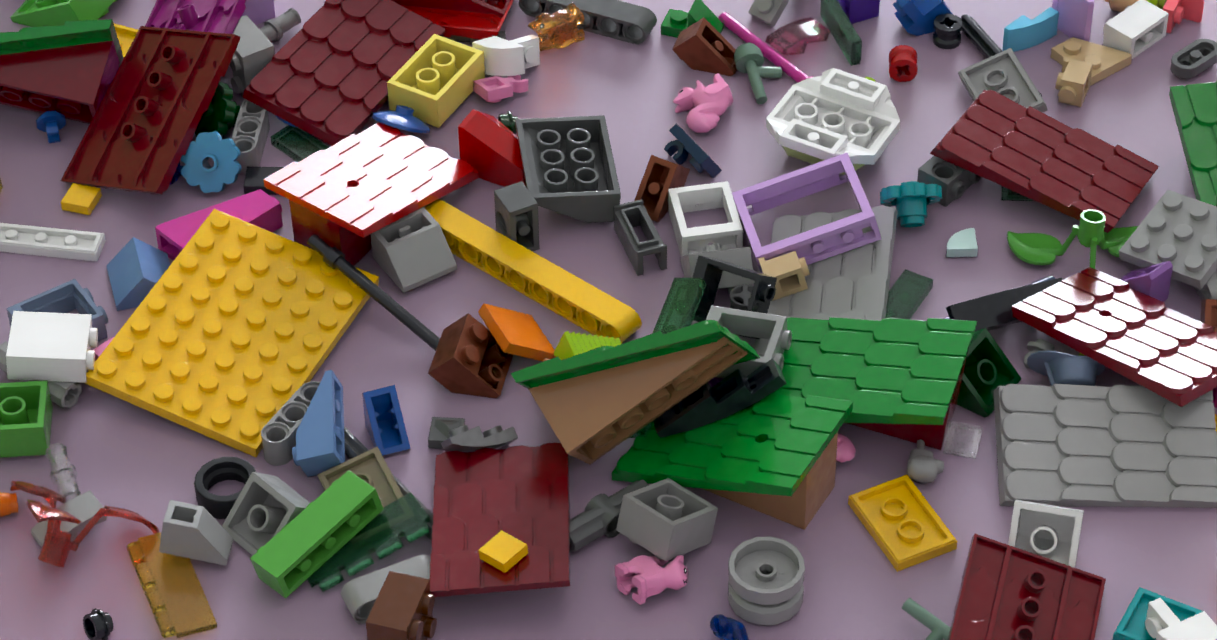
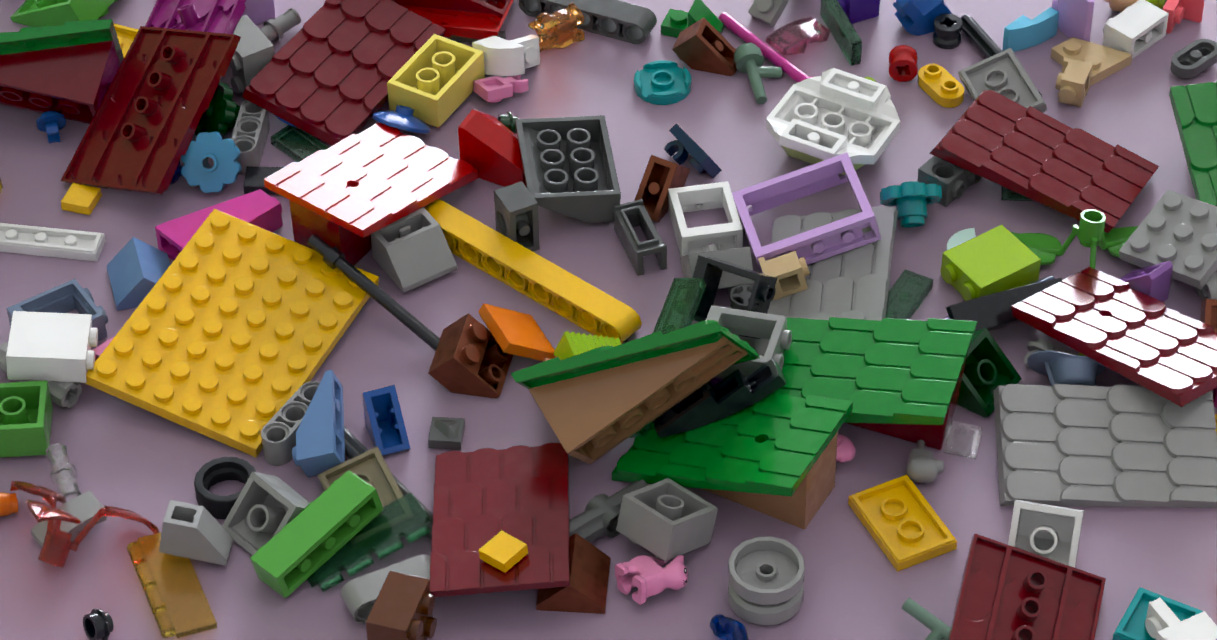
flat silver slope [441,425,518,452] -> none
bright pink animal [673,73,733,133] -> none
none -> copper slope [536,533,611,614]
none -> teal tile [634,60,692,105]
none -> yellow plate [918,63,965,108]
none -> lime brick [940,225,1041,301]

